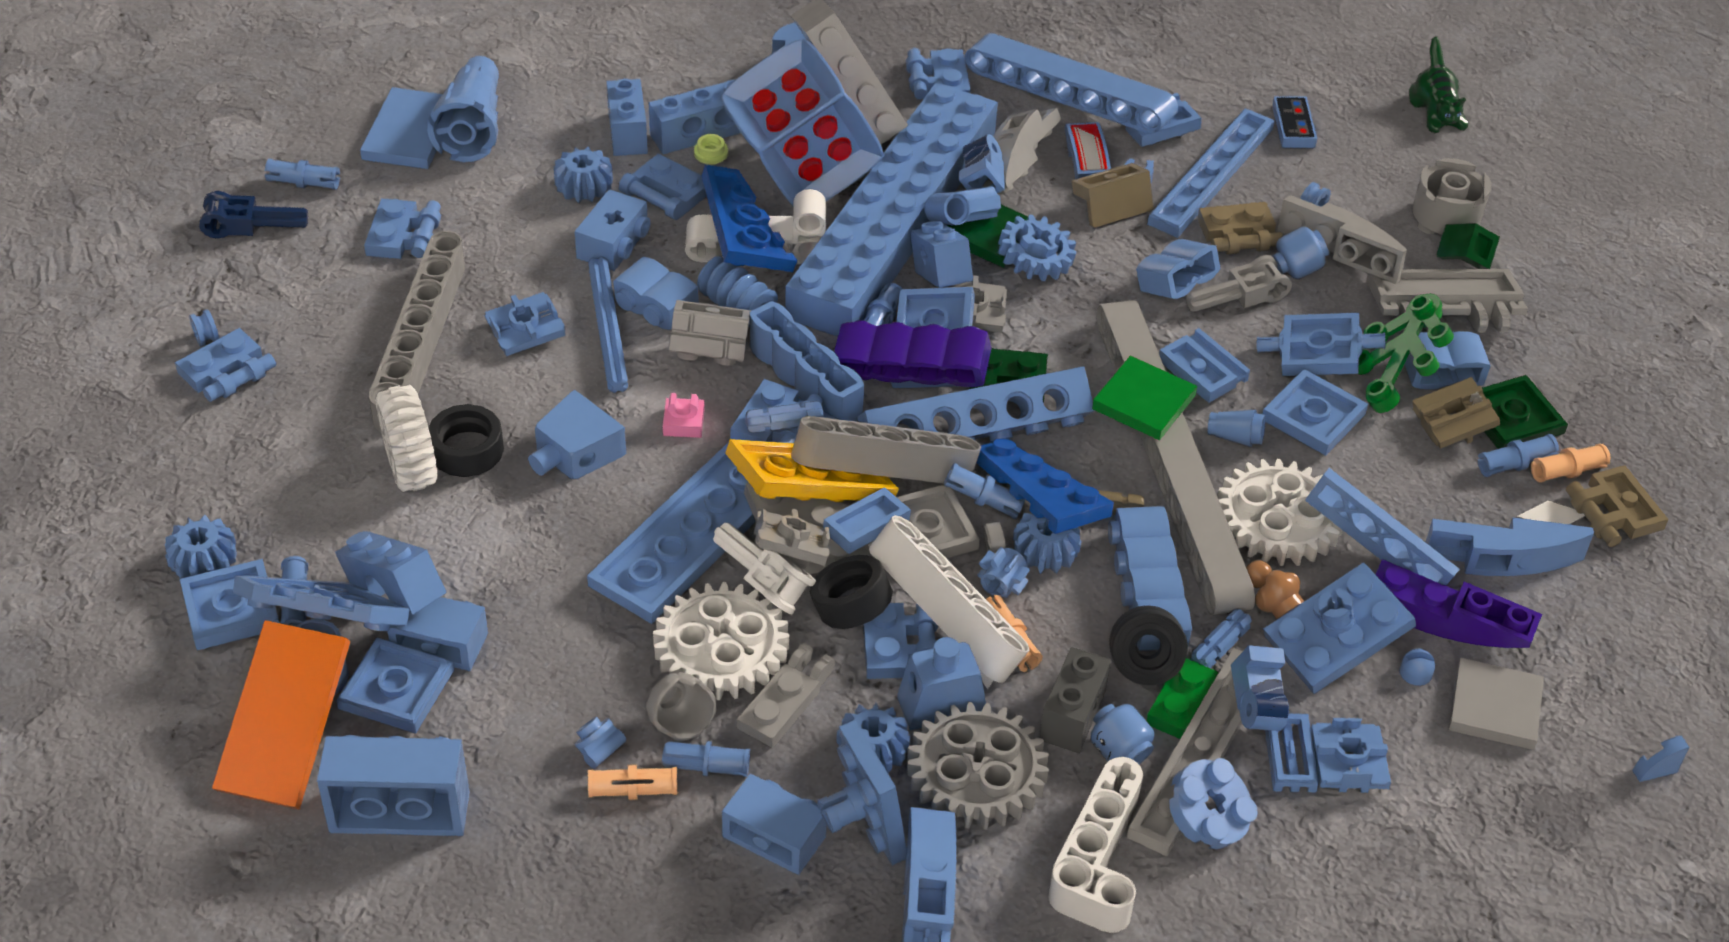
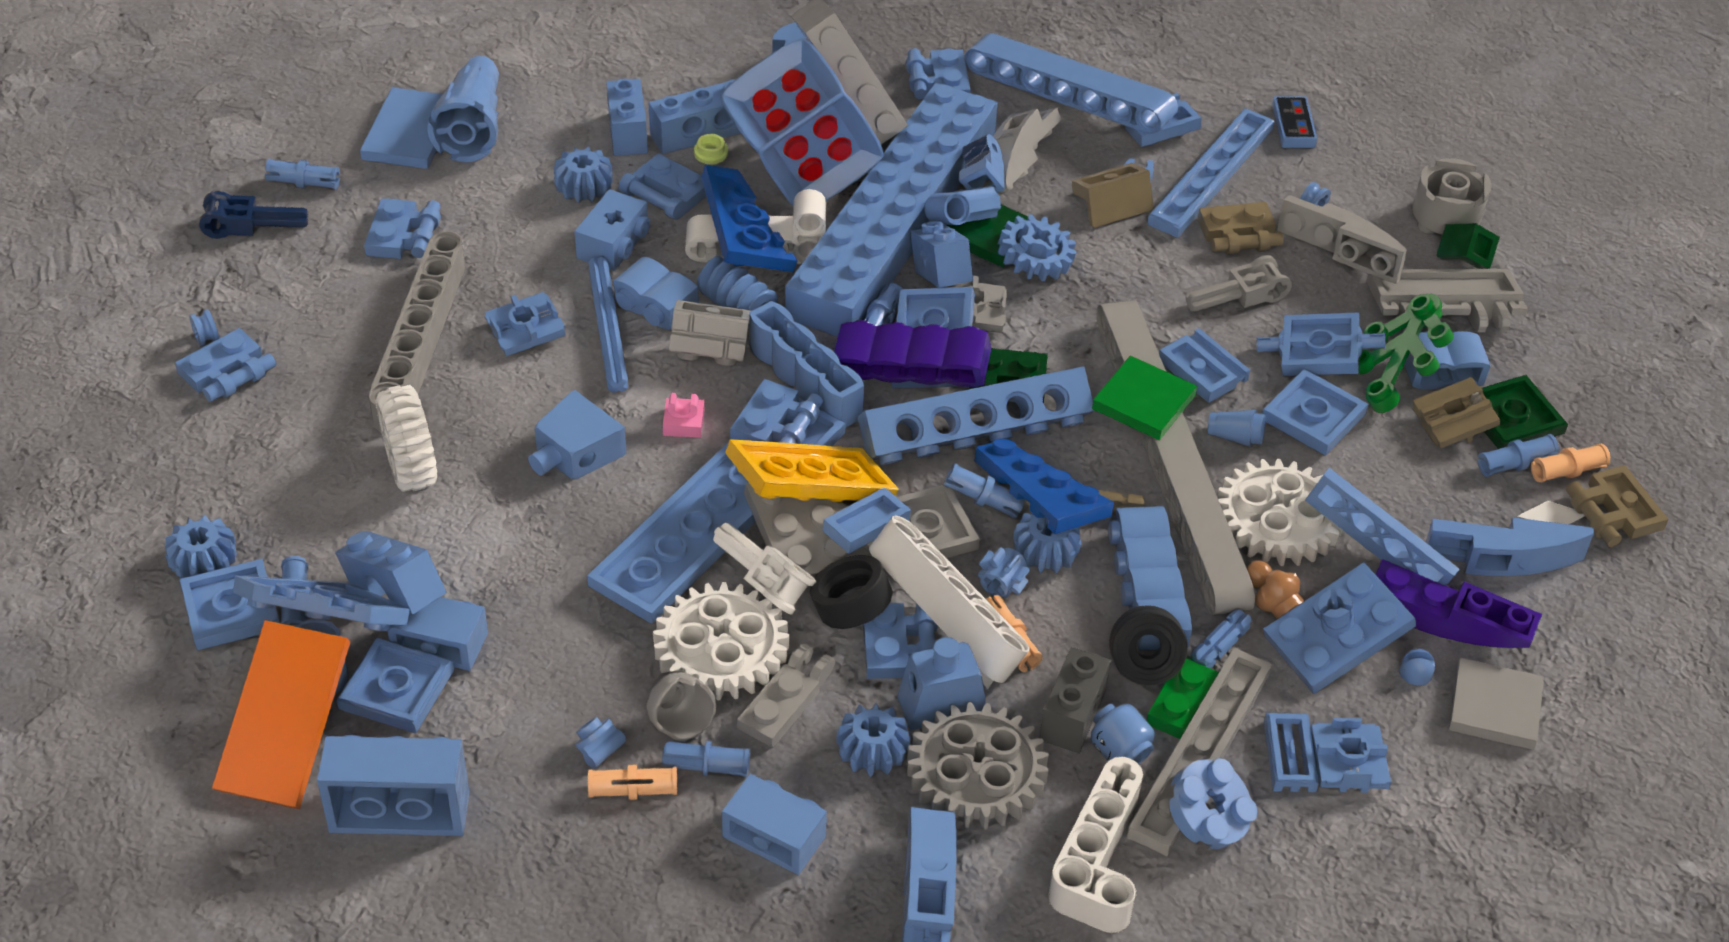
black tyre [428,404,504,477] -> none
medium blue axle [746,401,823,433] -> none
light grey piece [754,509,830,566] -> none
light grey beam [791,416,981,483] -> none
medium blue plate [817,720,907,866] -> none
light grey tile [983,521,1006,553] -> none
slope [1065,122,1111,179] -> none
medium blue brick [1136,239,1221,299] -> none
medium blue leg [1231,645,1289,731] -> none
medium blue head [1273,227,1329,280] -> none
dark green animal [1409,36,1469,133] -> none
medium blue tile [1632,735,1689,782] -> none

